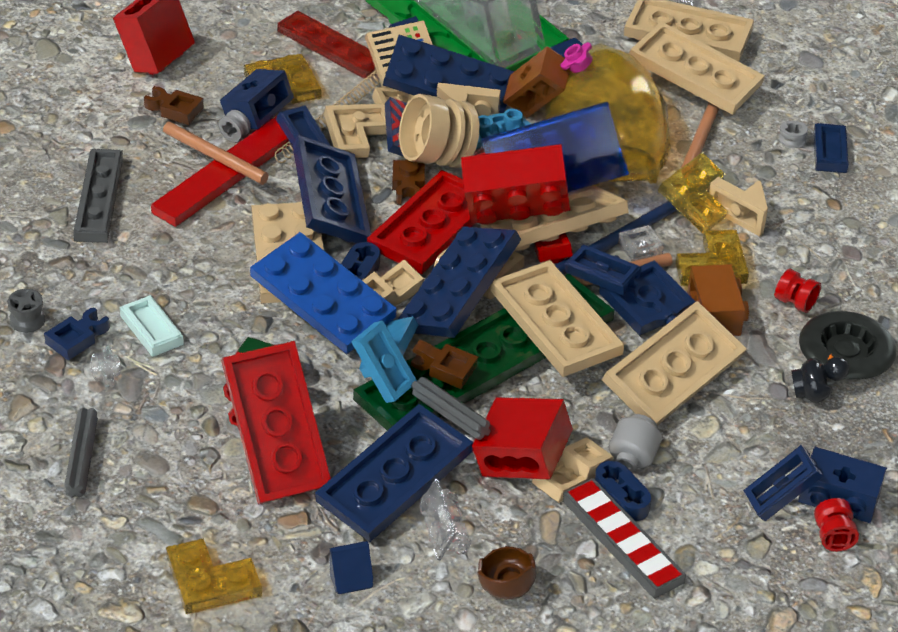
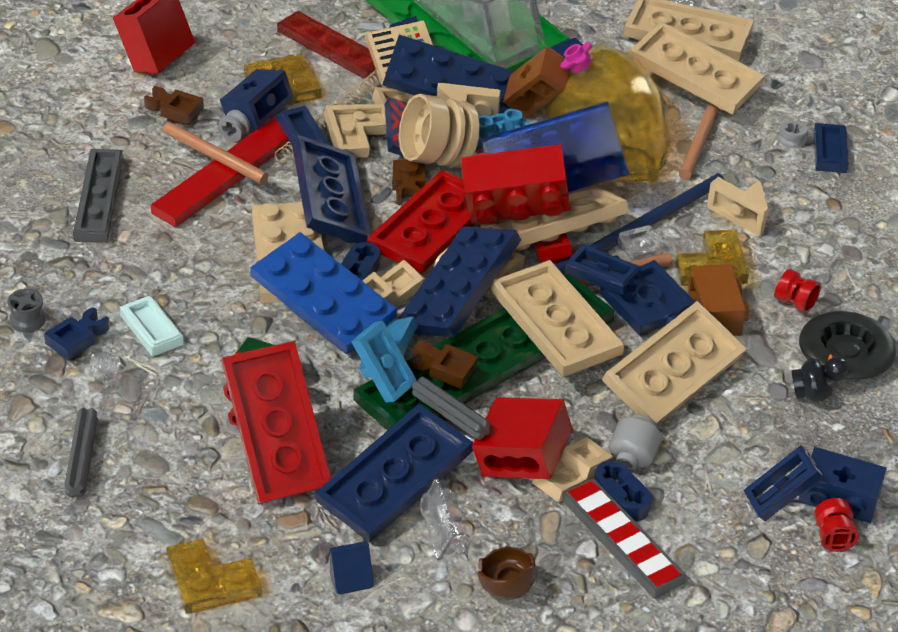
clear yellow plate [658,152,729,234] -> none

